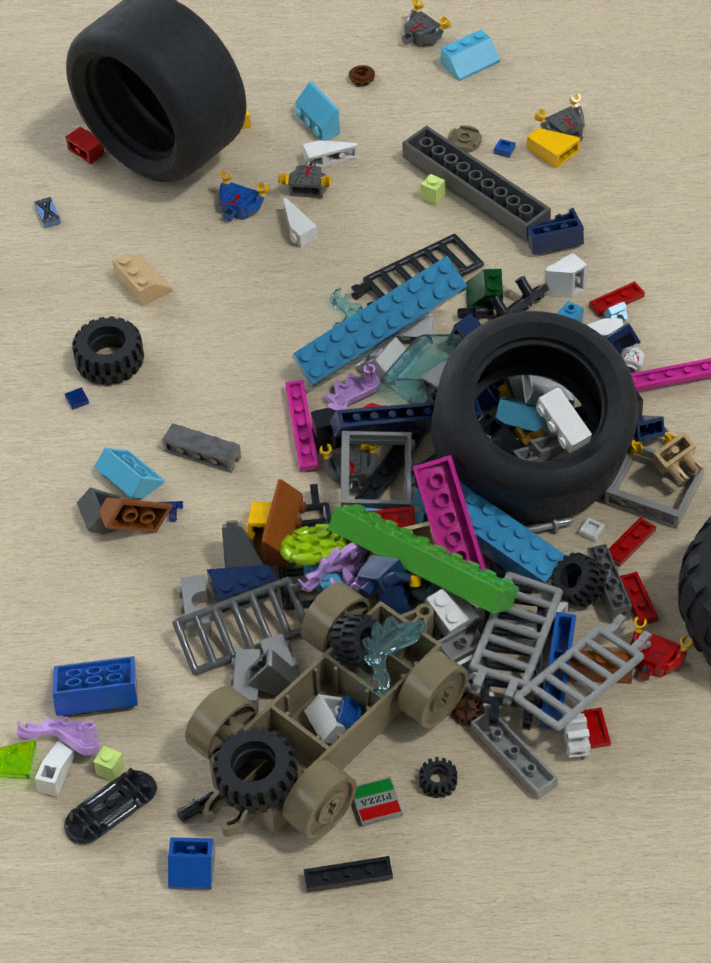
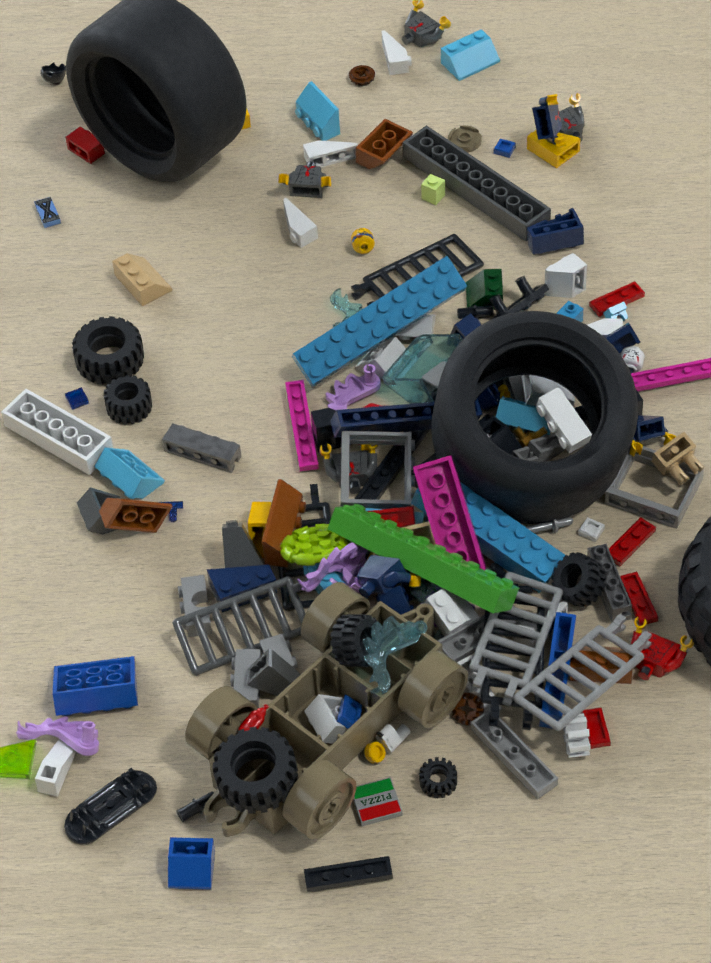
yellowish green brick [93,746,125,781] -> none
blue torso [219,170,270,221] -> none
none -> white brick [1,389,113,475]
none -> black hair [40,62,66,84]
none -> black tyre [104,375,152,425]
none -> red piece [238,704,269,731]
none -> yellow head [351,228,375,254]
none -> dark orange slope [355,119,413,169]
none -> yellow tile [364,742,386,763]
none -> white piece [376,724,411,754]
none -> white slope [381,30,412,75]
none -> dark blue torso [532,94,567,148]

